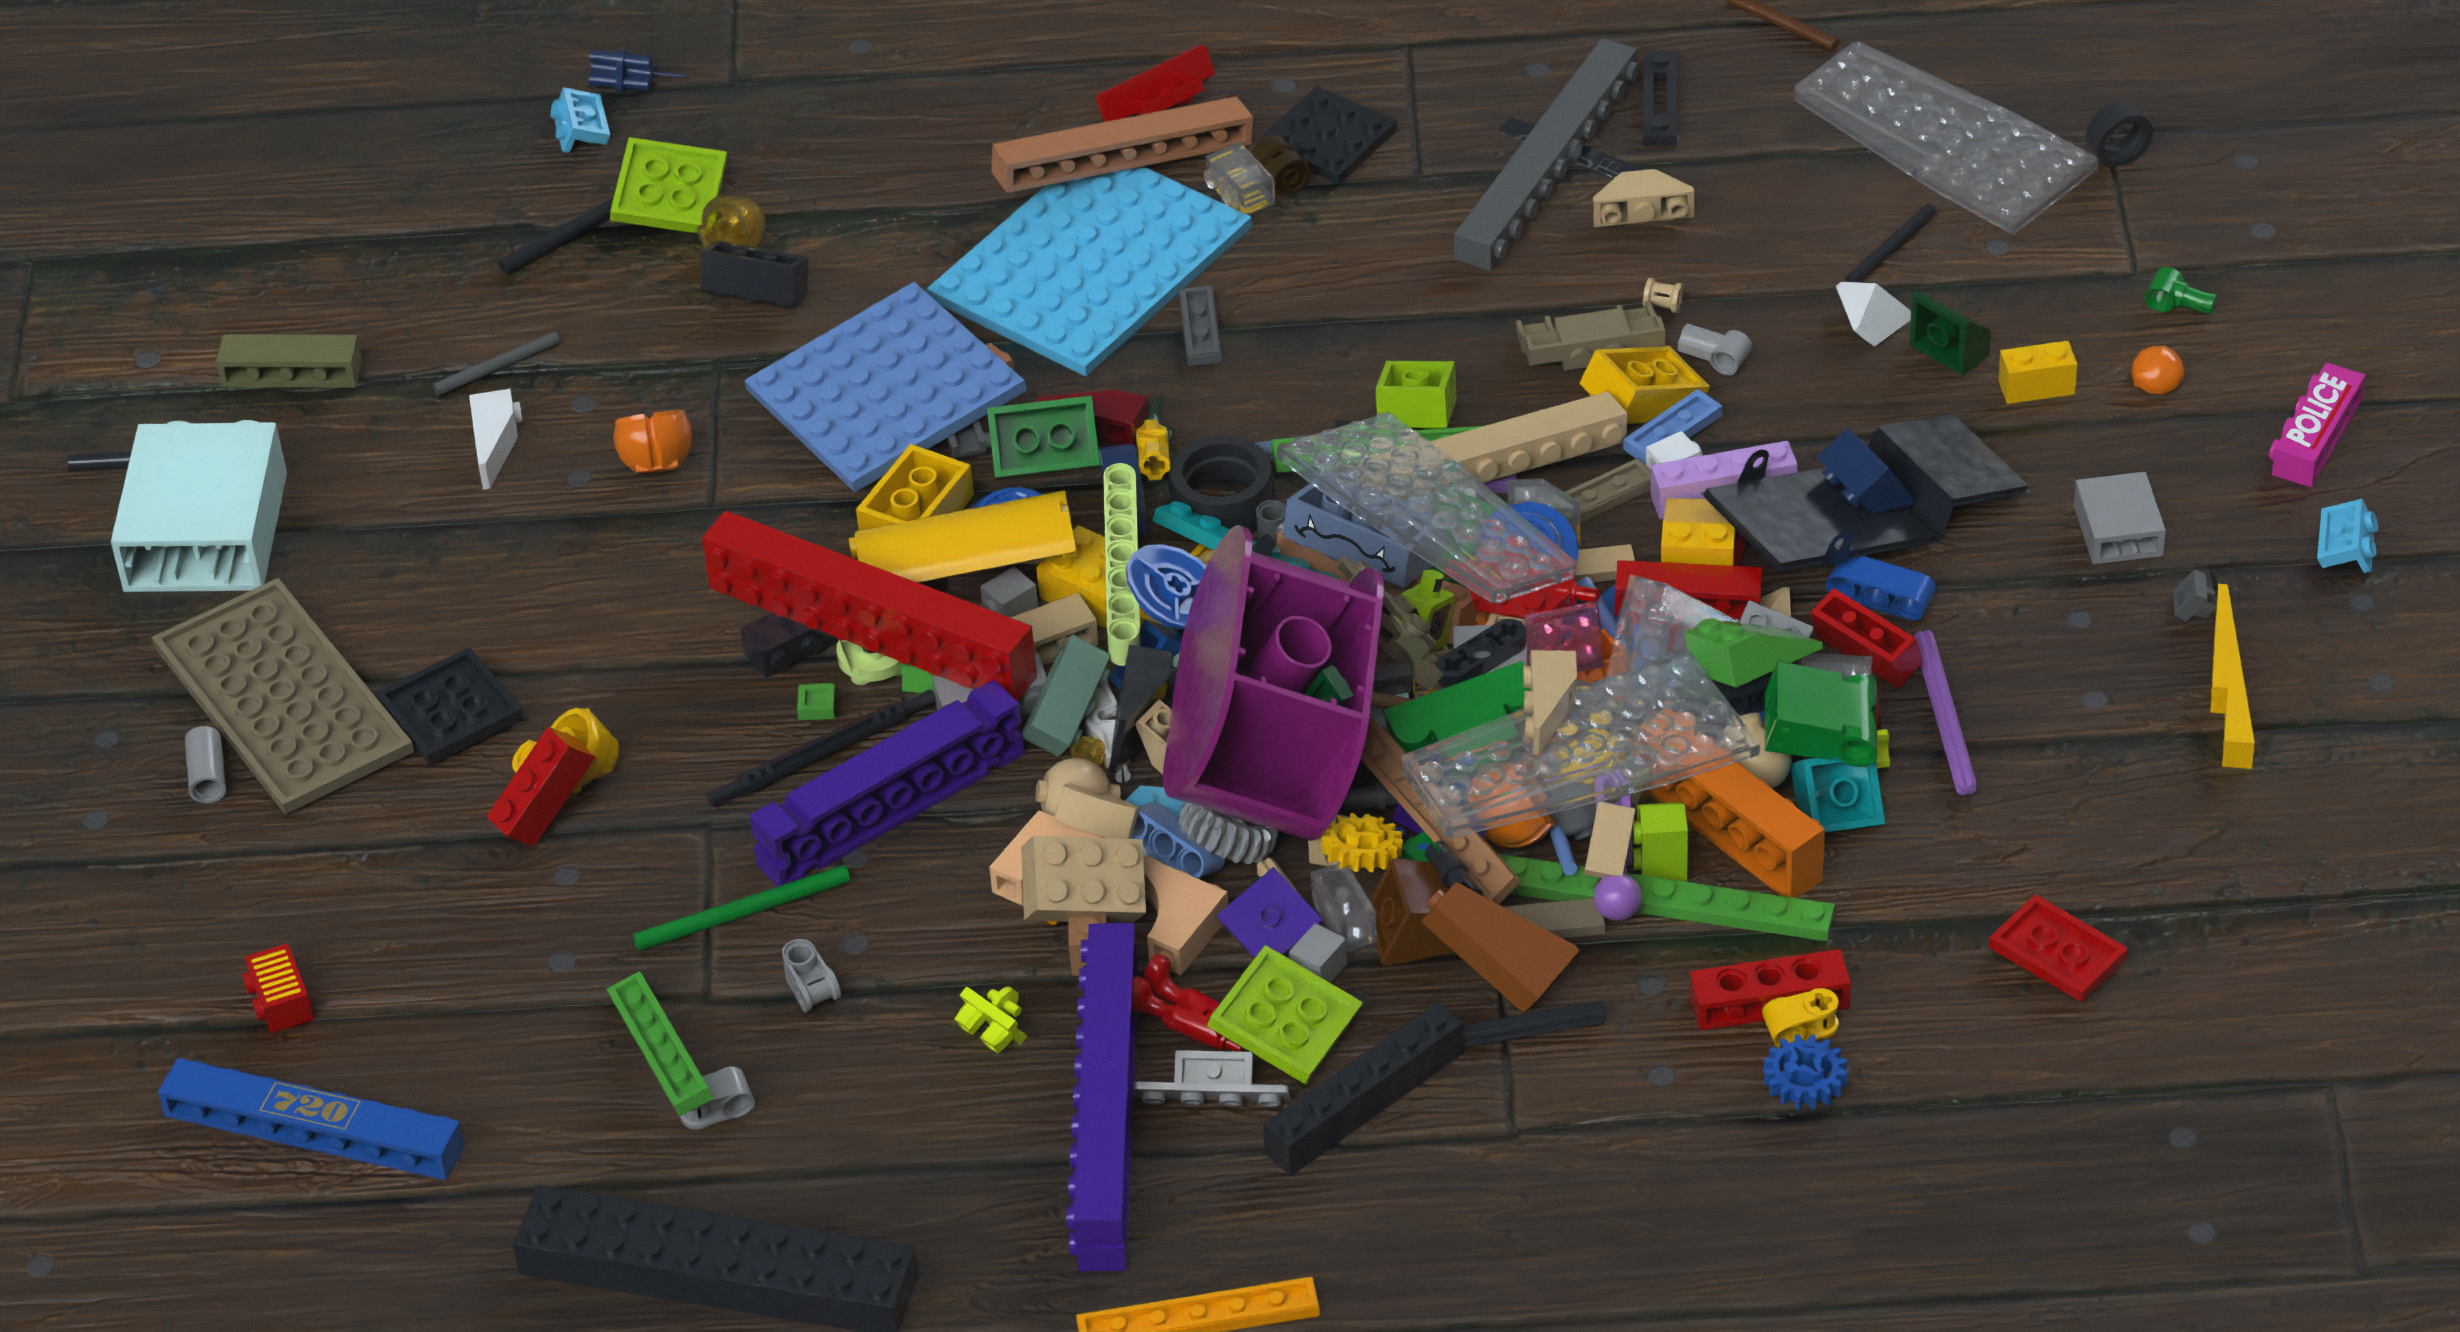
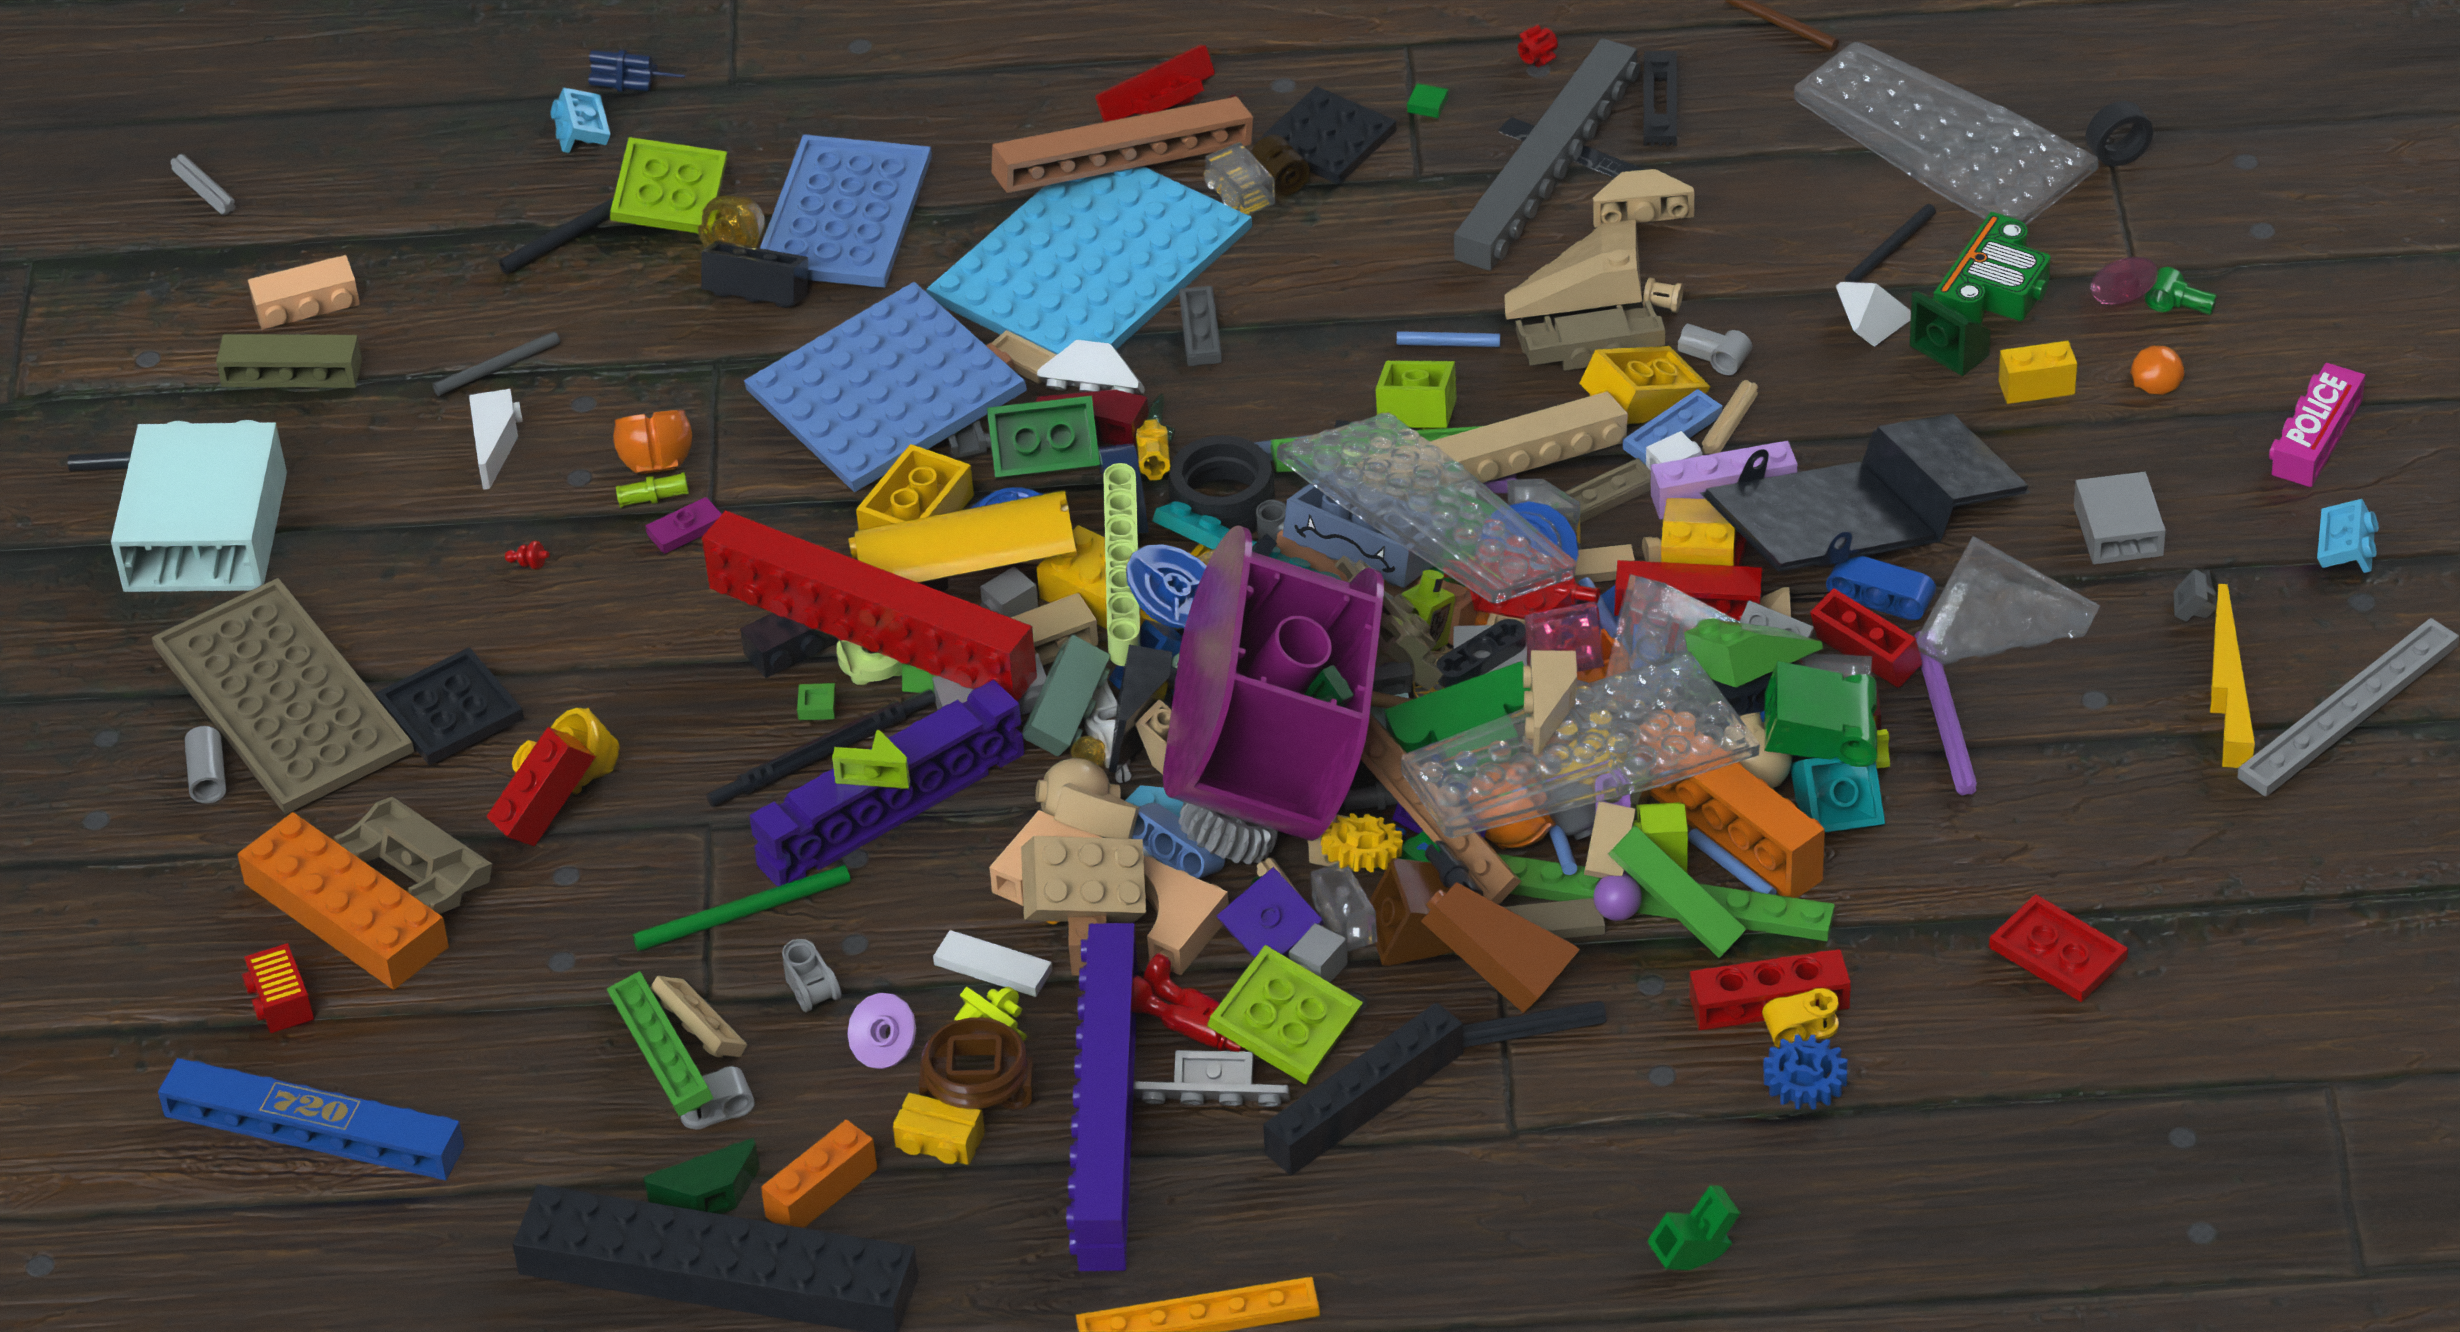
dark blue slope [1817,428,1915,514] -> none
none -> light grey axle [170,154,236,215]
none -> orange brick [237,812,449,990]
none -> light nougat brick [248,255,360,330]
none -> dark tan bracket [334,797,492,914]
none -> red hair [505,540,549,570]
none -> lime pin [616,472,689,508]
none -> dark green slope [643,1138,760,1214]
none -> magenta plate [645,497,722,554]
none -> tan plate [650,976,748,1057]
none -> medium blue plate [760,135,932,288]
none -> orange brick [761,1119,877,1228]
none -> lime slope [832,730,910,789]
none -> lavender dish [847,993,916,1069]
none -> yellow brick [893,1093,985,1165]
none -> reddish brown piece [919,1017,1034,1110]
none -> white tile [933,930,1052,997]
none -> tan tile [992,330,1057,384]
none -> white slope [1037,340,1145,395]
none -> medium blue bar [1397,331,1500,347]
none -> green tile [1407,83,1449,118]
none -> tan slope [1505,219,1642,320]
none -> red gear [1517,24,1558,68]
none -> bright green tile [1608,826,1746,958]
none -> tan tile [1642,536,1661,562]
none -> green brick [1647,1185,1741,1270]
none -> medium blue piece [1688,828,1777,895]
none -> tan axle [1702,380,1758,455]
none -> clear slope [1916,536,2100,665]
none -> brick [1934,211,2051,323]
none -> clear pink dish [2090,257,2158,304]
none -> light grey plate [2237,618,2459,797]

